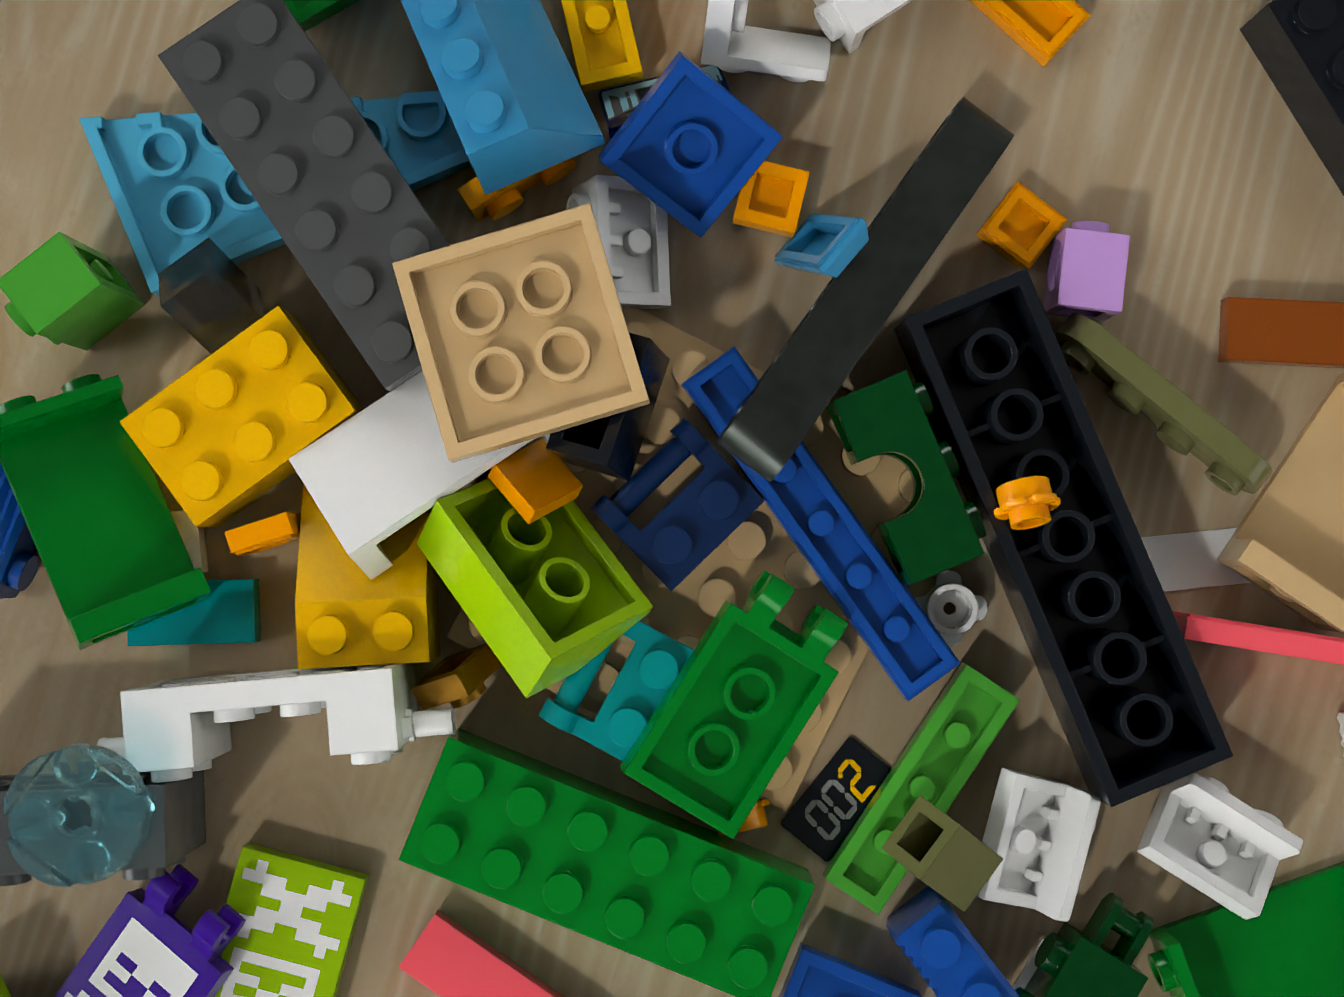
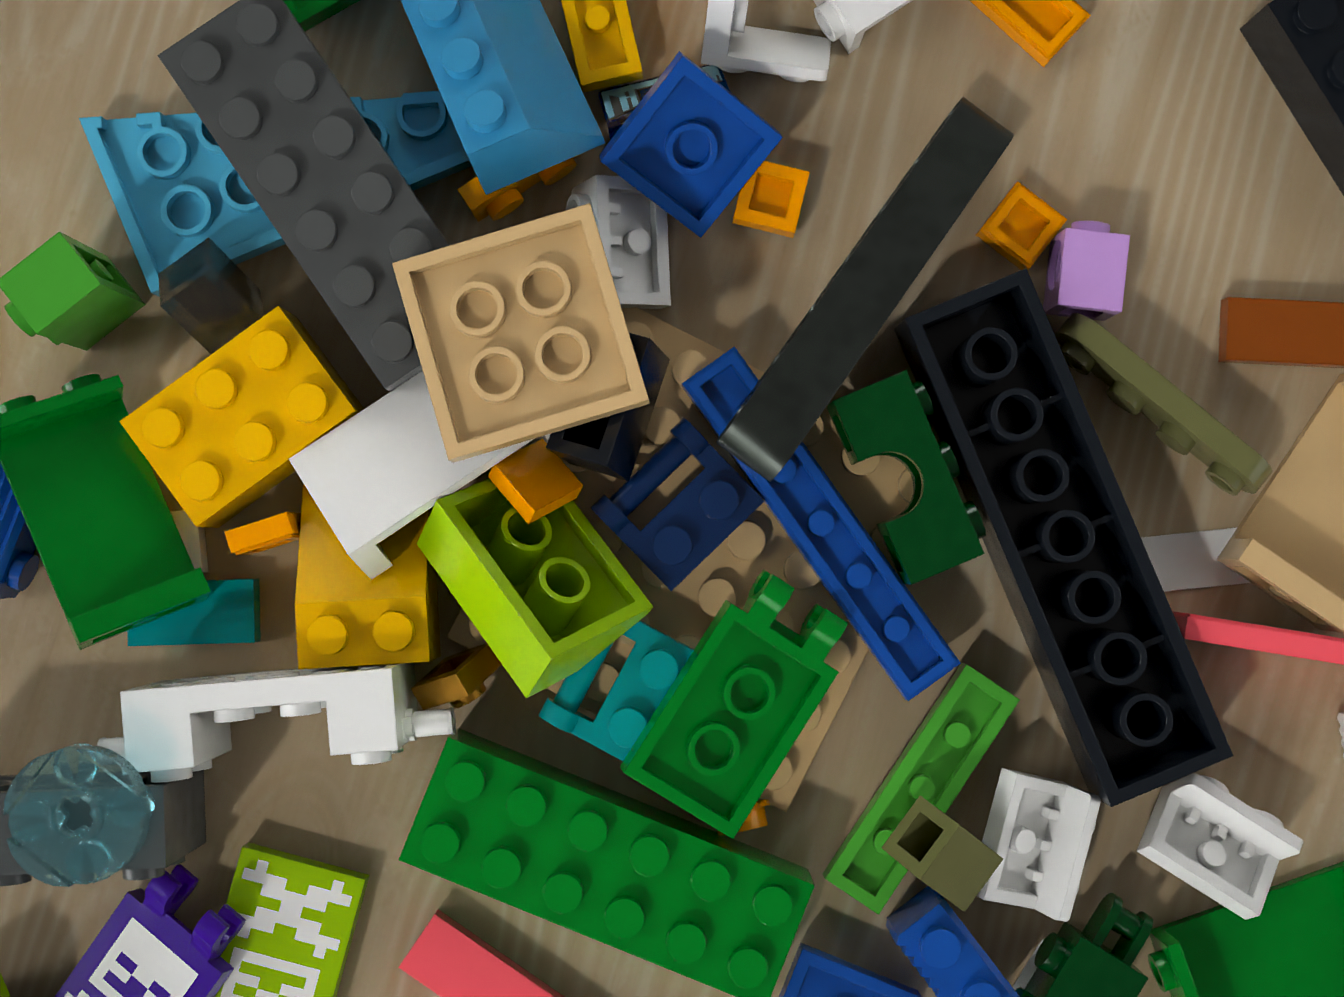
dark azure tile [774,214,869,278] -> none
black sticker [781,737,891,862] -> none
white plate [915,570,987,647] -> none
light orange plate [993,476,1061,530] -> none

